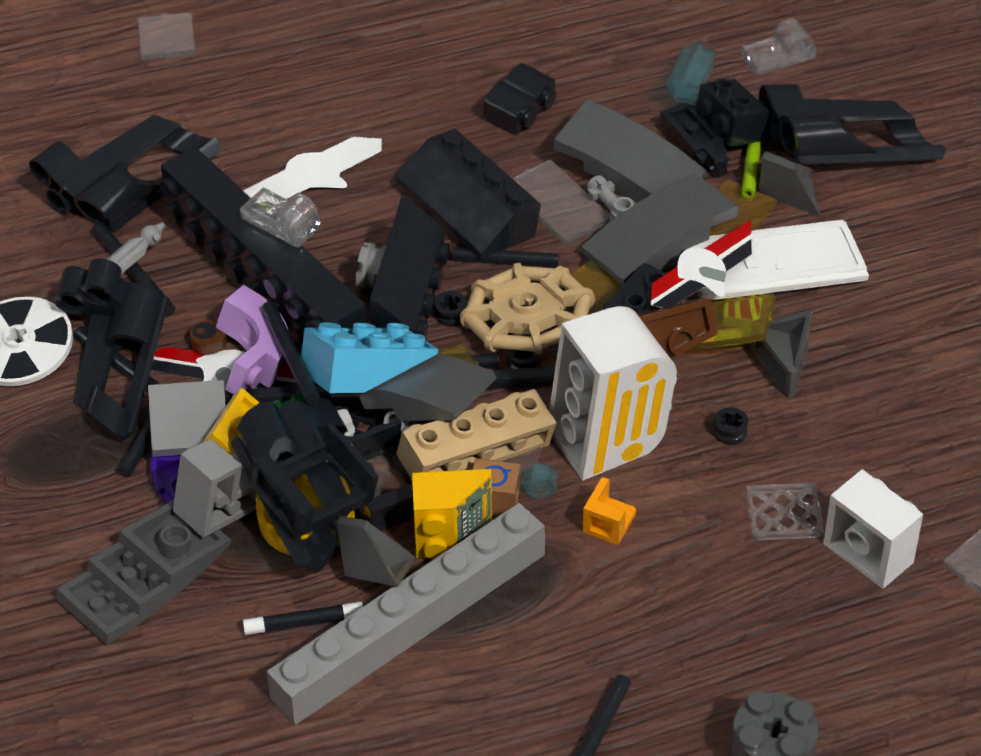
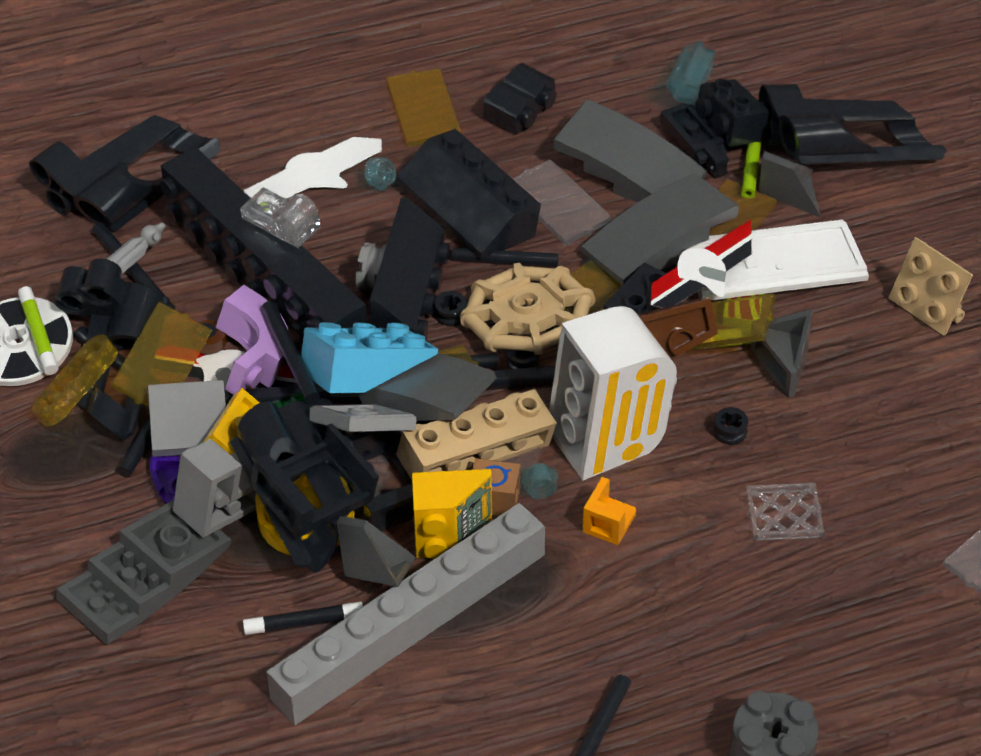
clear piece [138,12,195,60] -> none
light grey bar [587,175,635,222] -> none
clear plate [742,18,816,76] -> none
white brick [823,469,923,589] -> none
none -> lime bar [18,286,59,375]
none -> clear yellow beam [32,335,118,426]
none -> clear yellow piece [111,302,212,407]
none -> light grey tile [309,404,416,432]
none -> clear light blue plate [364,157,396,191]
none -> clear yellow piece [387,68,462,147]
none -> tan hinge [888,237,973,336]

